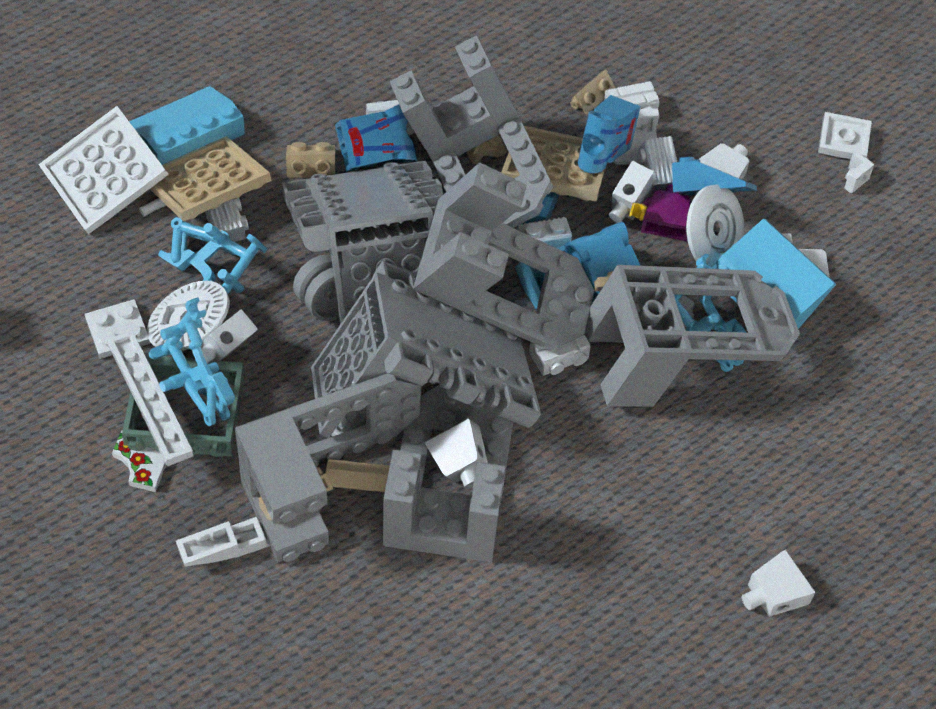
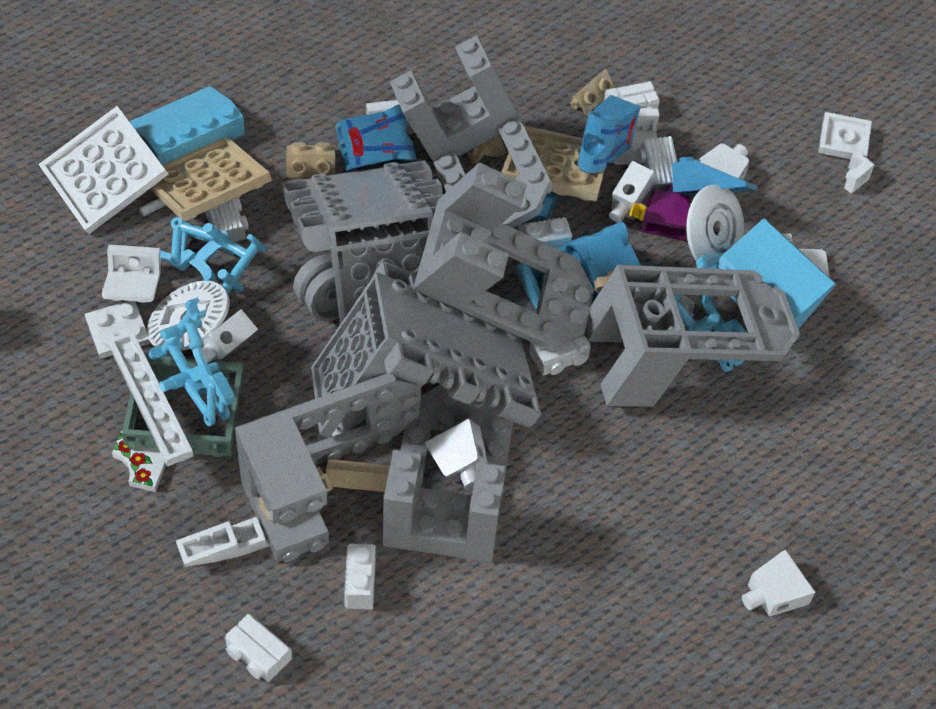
none -> white bracket [102,245,161,303]
none -> white brick [225,614,292,682]
none -> white brick [345,544,376,610]

